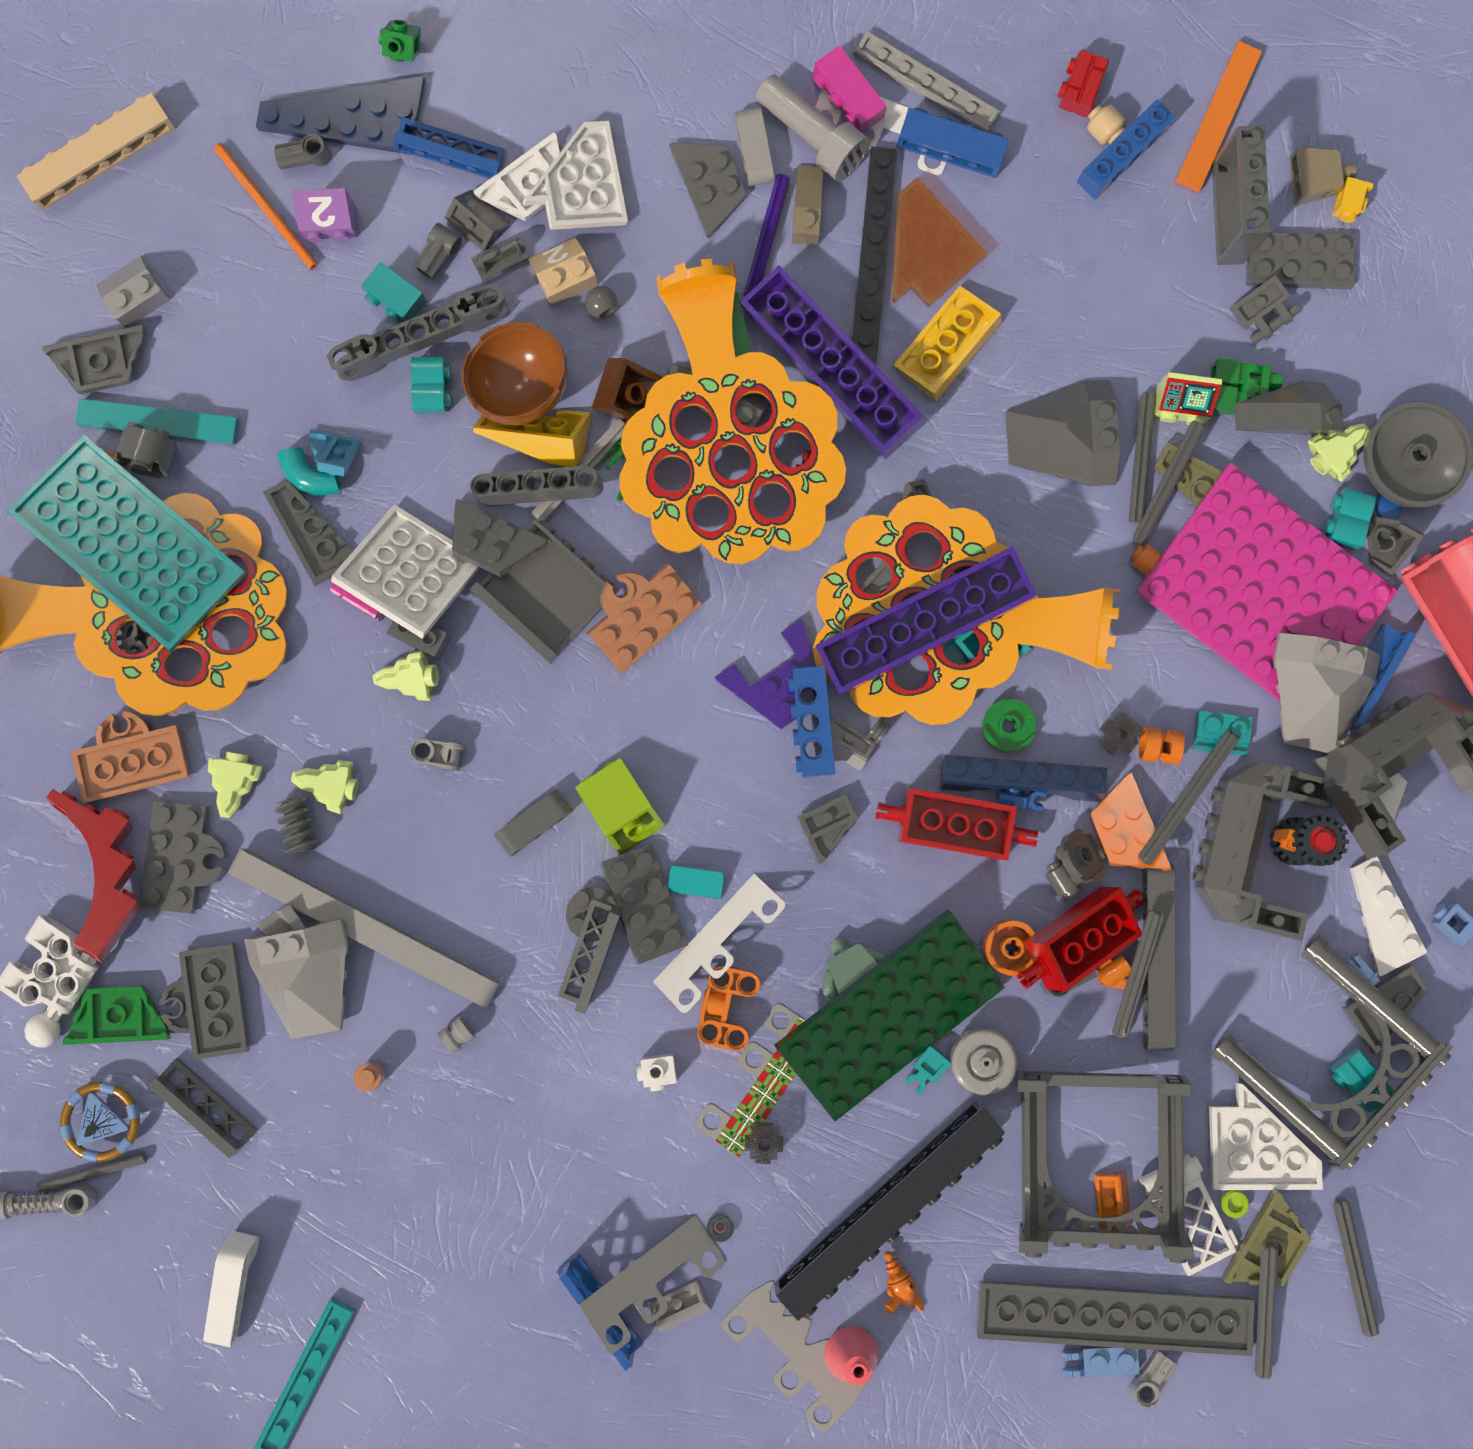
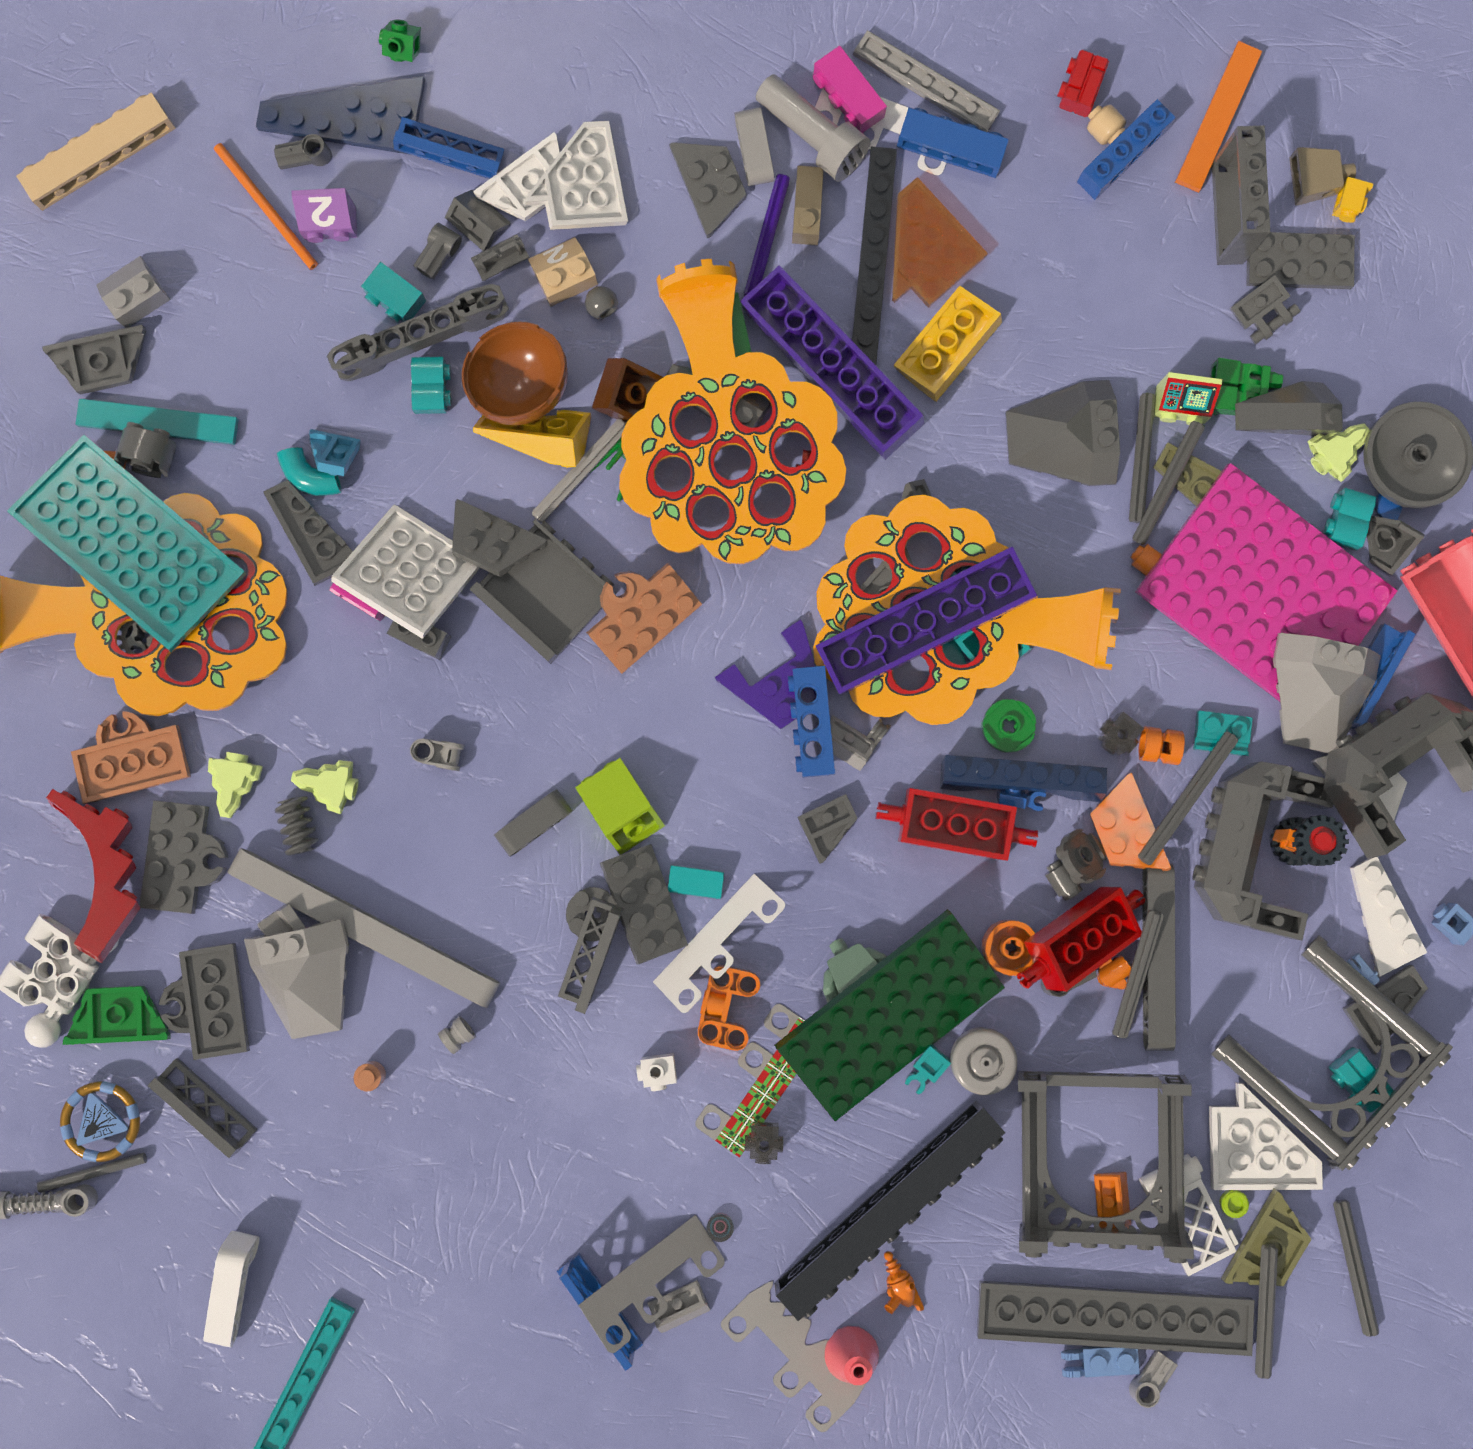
yellowish green rock [372,650,439,701] -> none
dark grey beam [470,466,604,506] -> none

